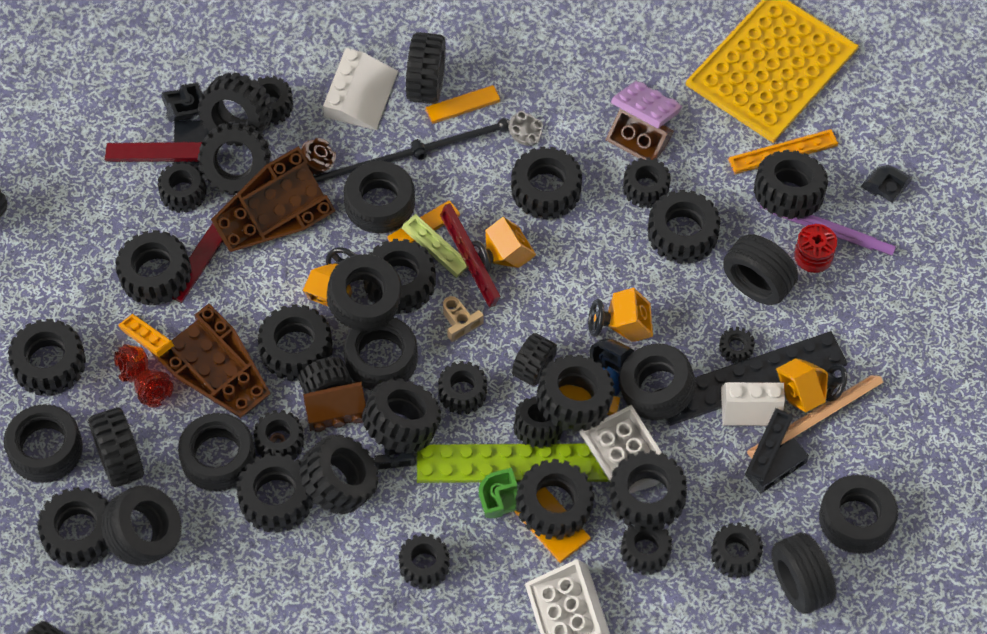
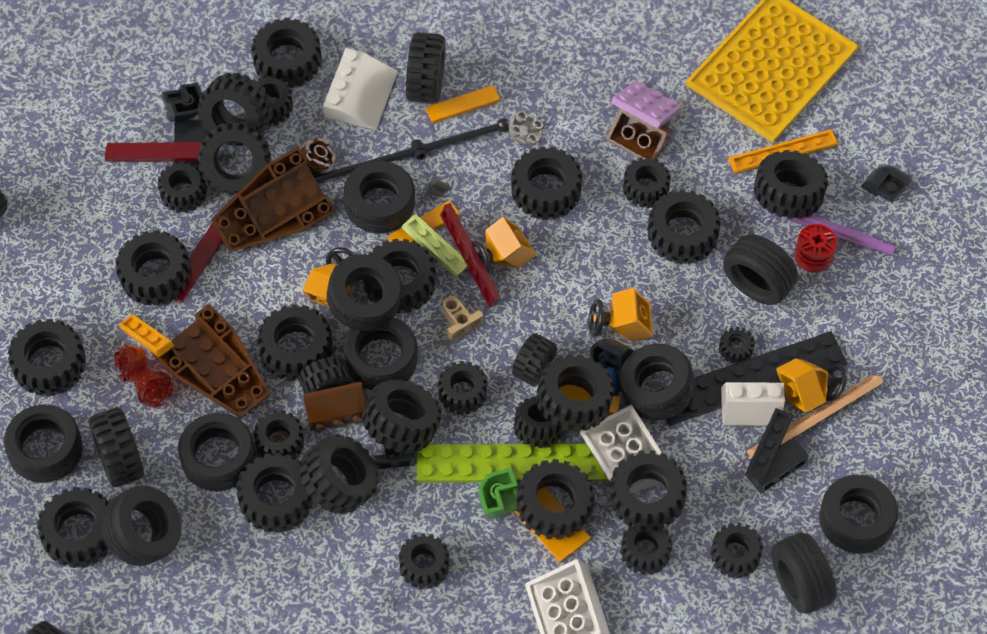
none -> black tyre [251,18,322,88]
none -> dark grey plate [429,178,450,197]

